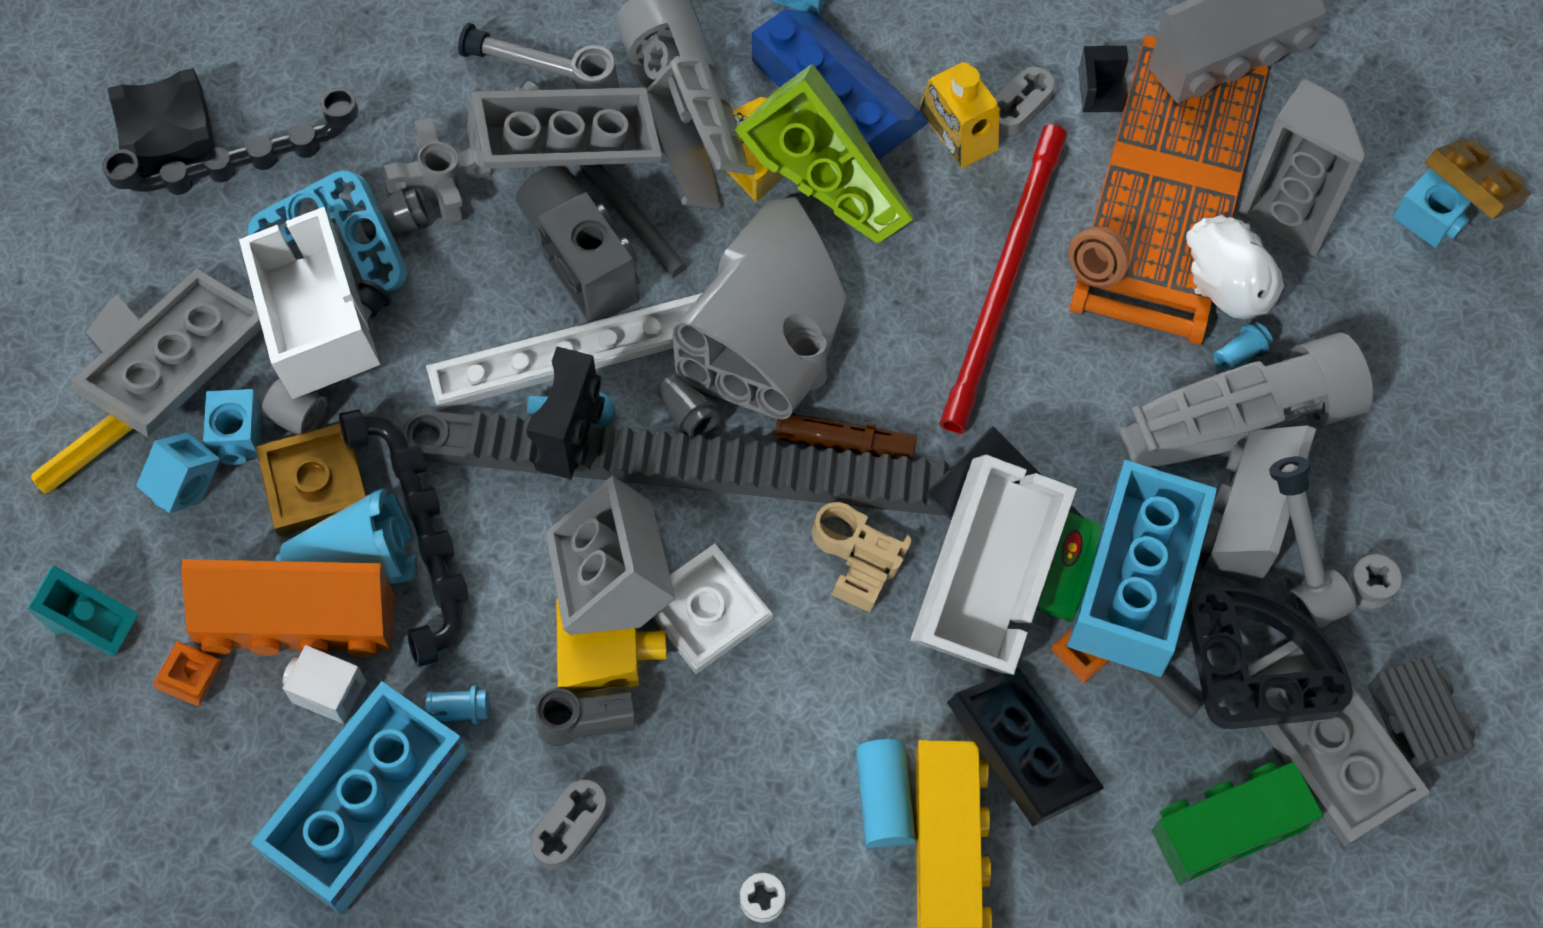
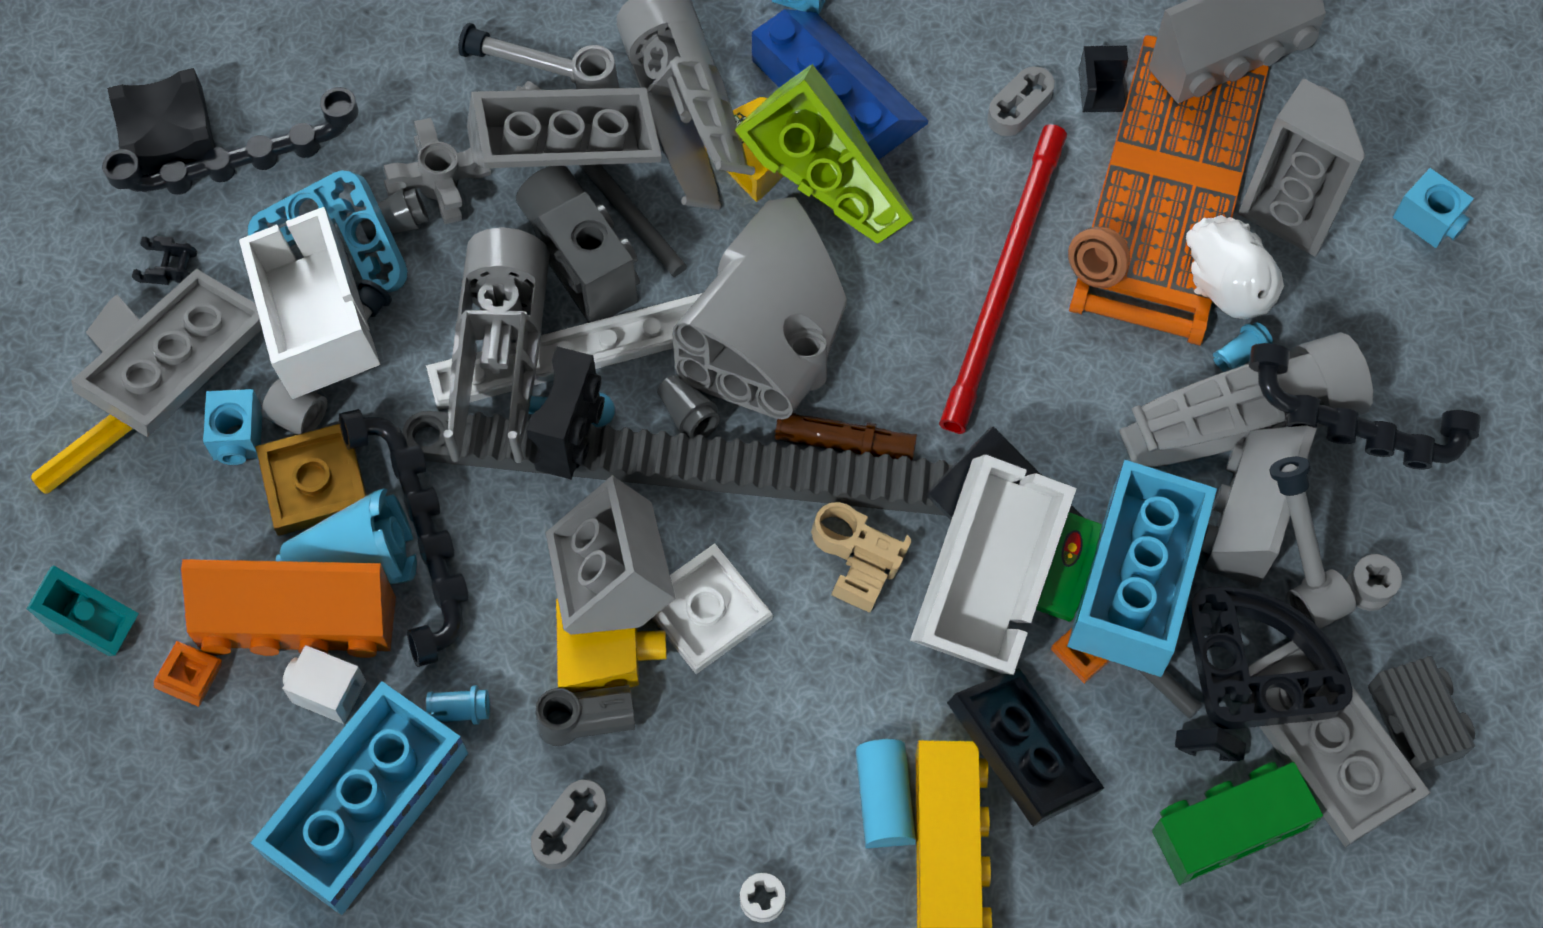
medium azure brick [136,432,220,513] -> none
yellow torso [919,62,999,169] -> none
pearl gold plate [1424,138,1532,220] -> none
none -> black piece [132,236,197,285]
none -> light grey piece [443,227,550,463]
none -> black tile [1175,727,1246,761]
none -> black bar [1249,343,1481,470]

